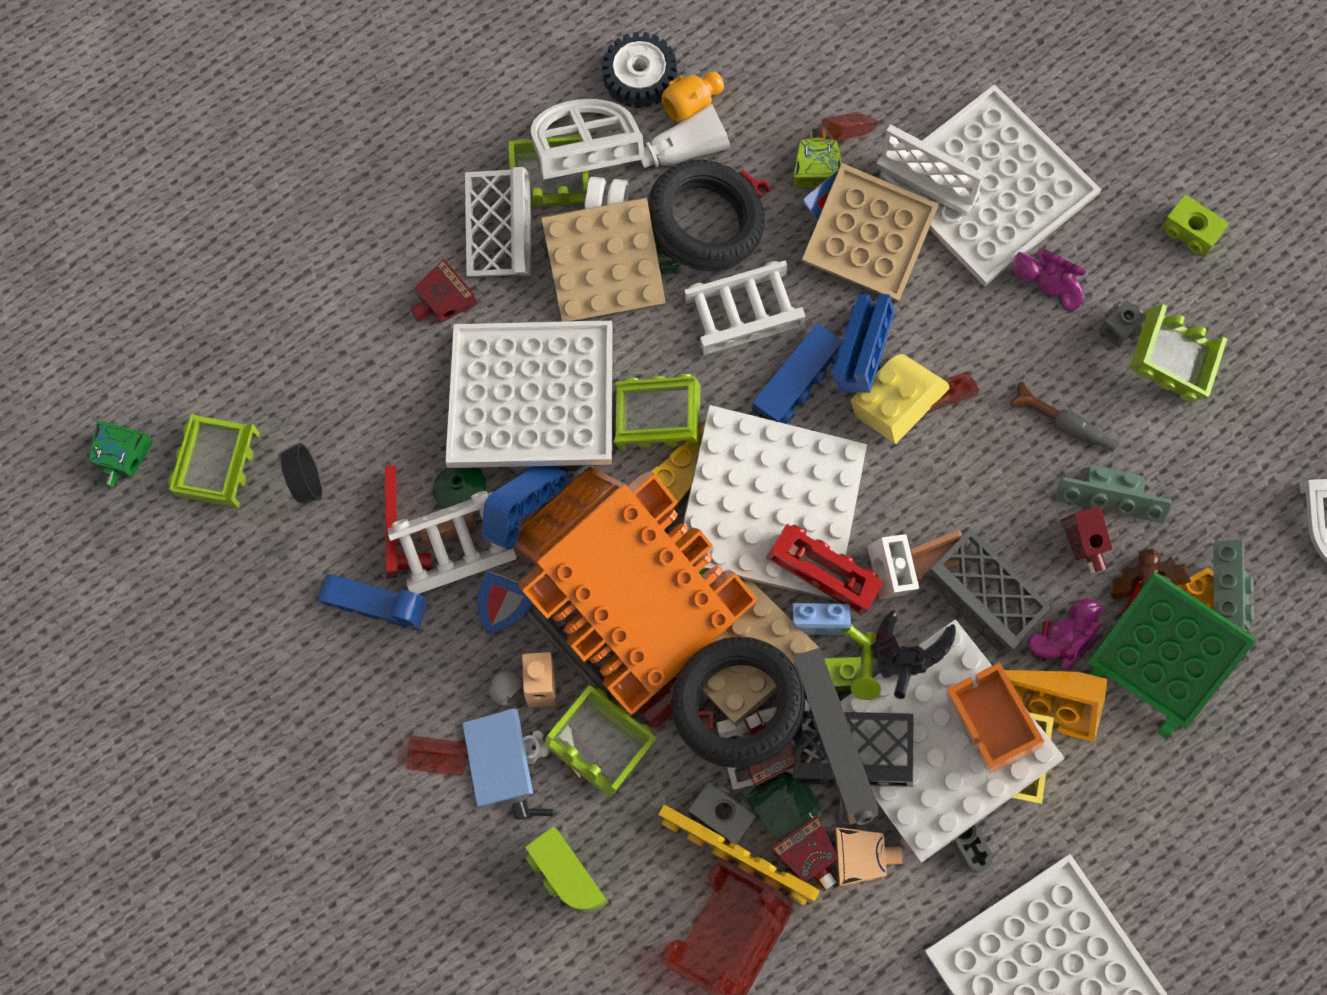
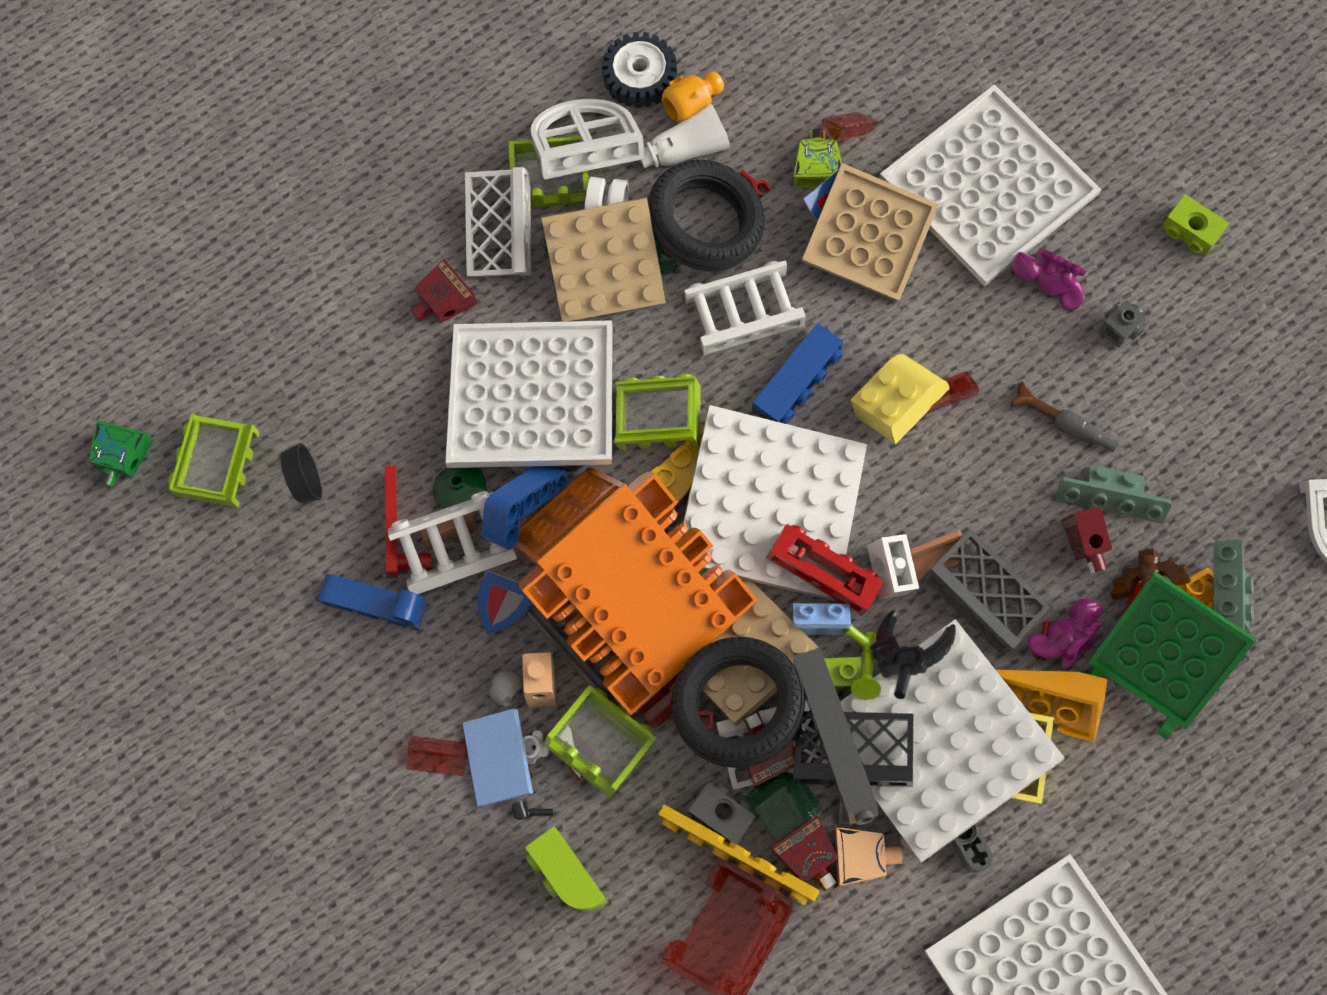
blue brick [831,294,895,393] -> none
white fence [876,124,984,217] -> none
orange piece [947,662,1044,774] -> none
lime window [1127,304,1227,402] -> none

